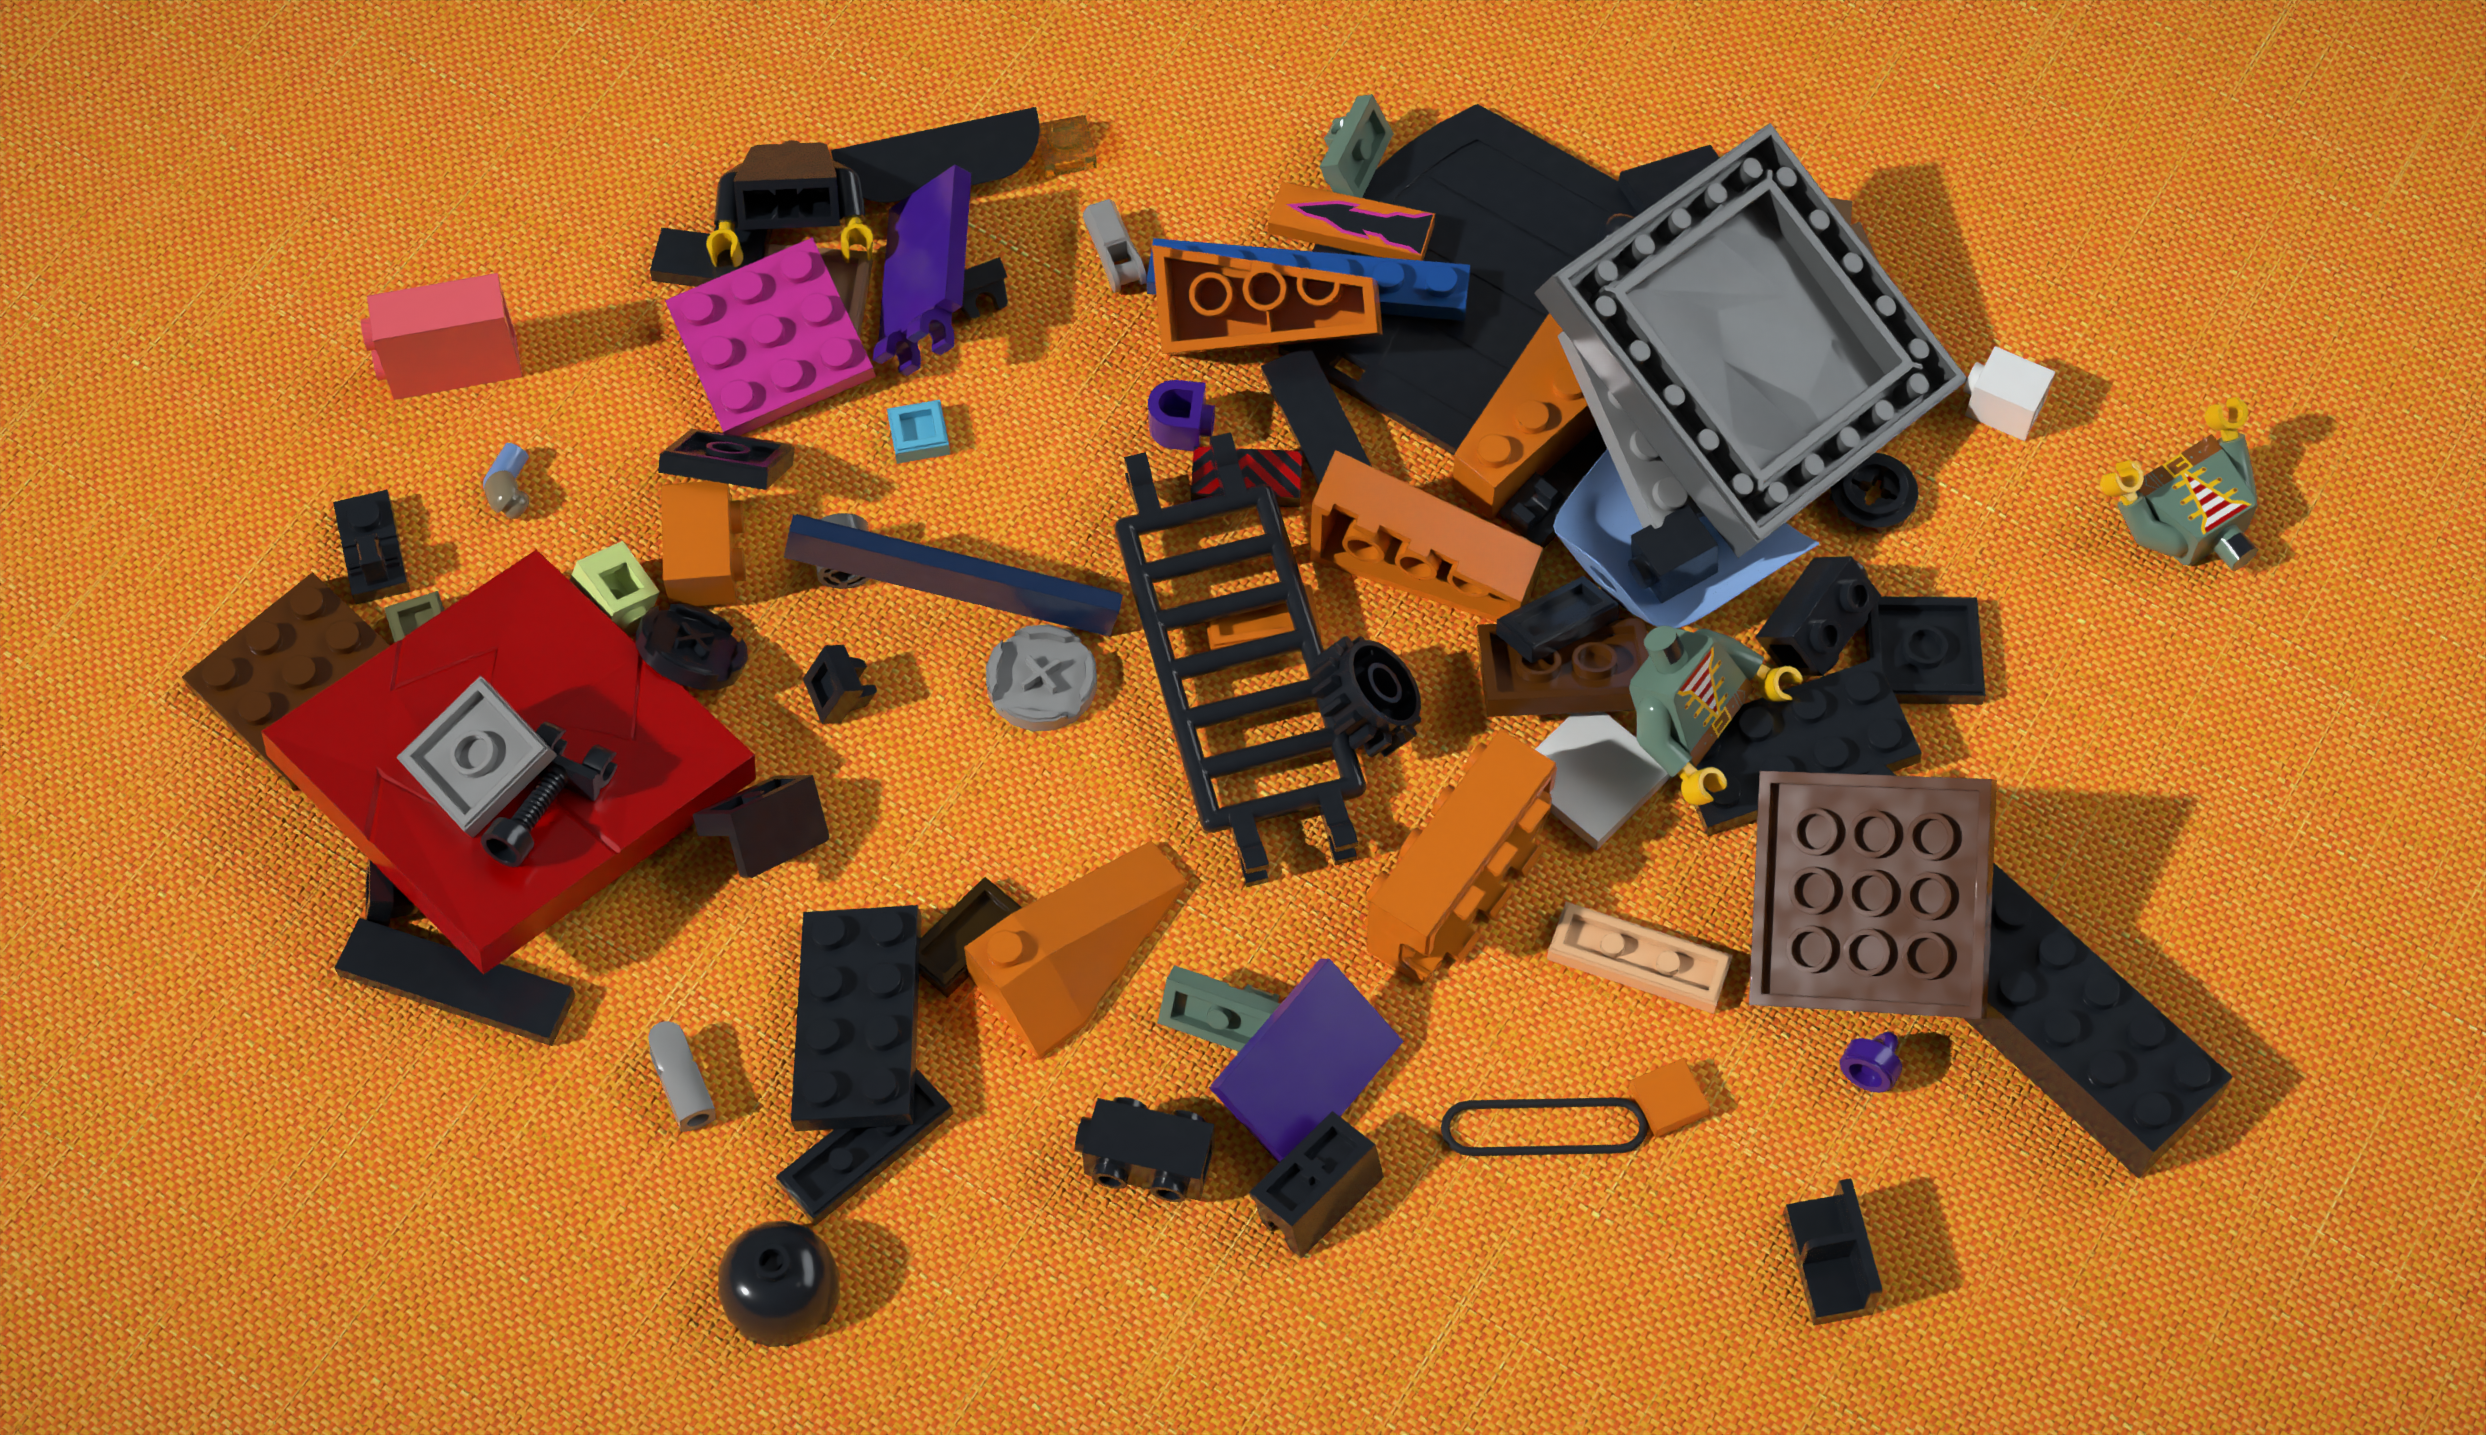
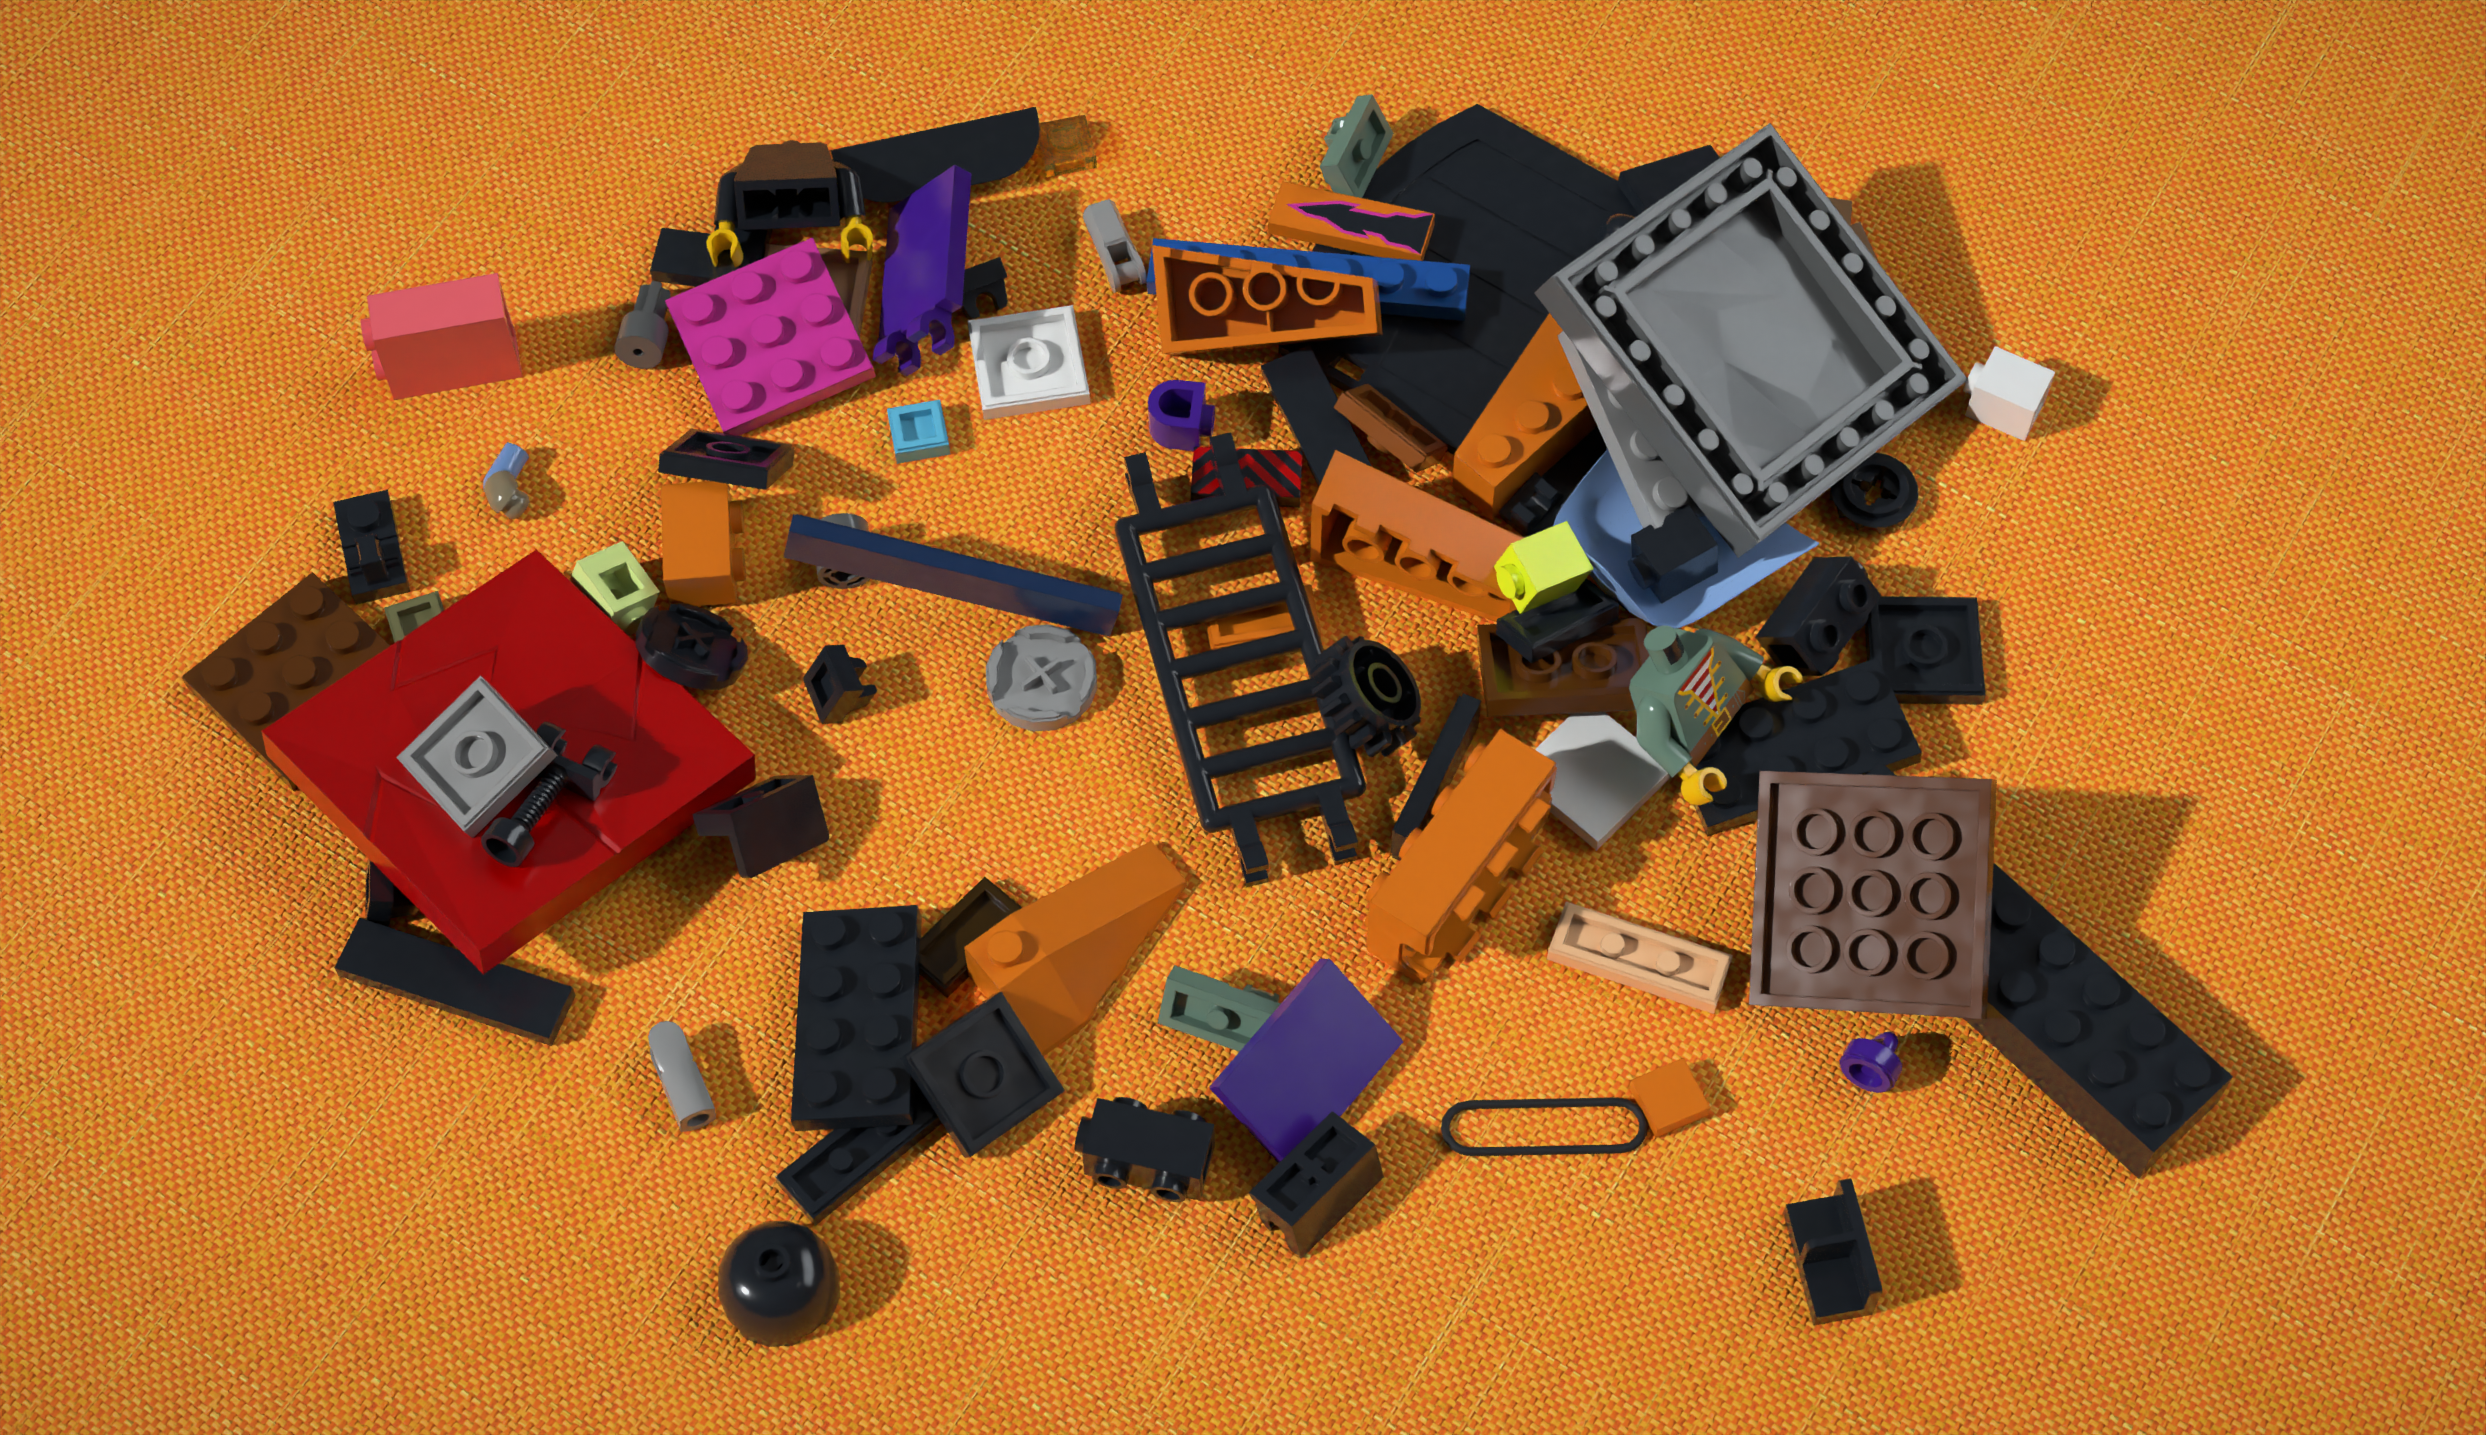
torso [2100,397,2258,571] -> none
none -> dark grey piece [614,281,671,369]
none -> black tile [900,992,1065,1158]
none -> white tile [968,305,1090,420]
none -> dark orange plate [1333,384,1449,473]
none -> black tile [1391,693,1481,861]
none -> neon yellow brick [1493,521,1594,614]

